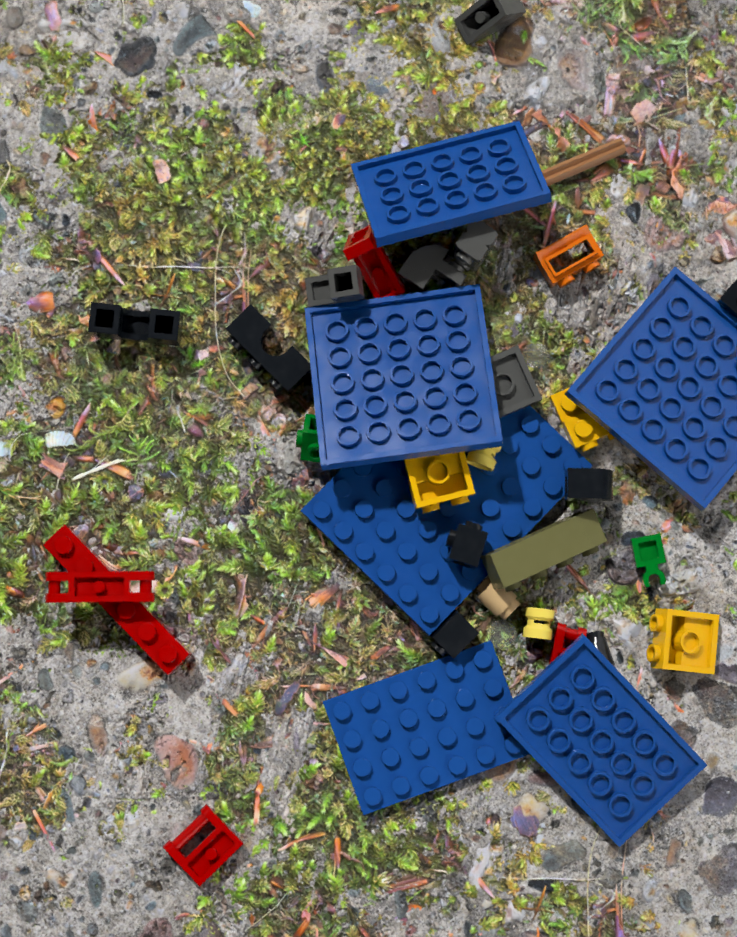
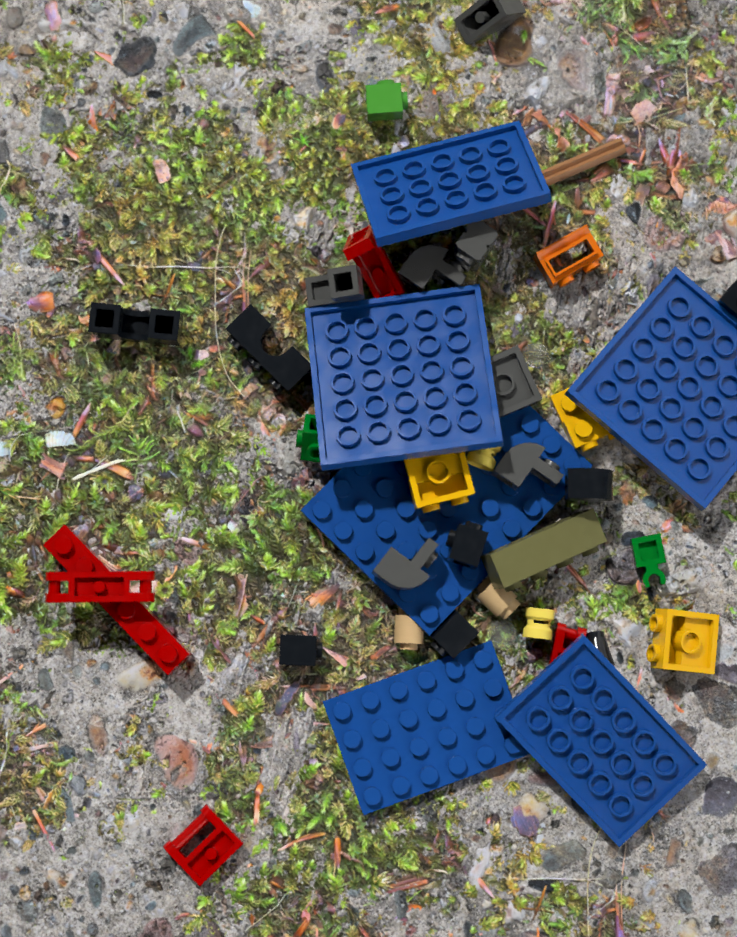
none -> black brick [279,634,323,666]
none -> bright green brick [365,80,408,122]
none -> dark grey brick [372,538,438,590]
none -> tan brick [394,608,424,650]
none -> dark grey brick [491,443,564,491]

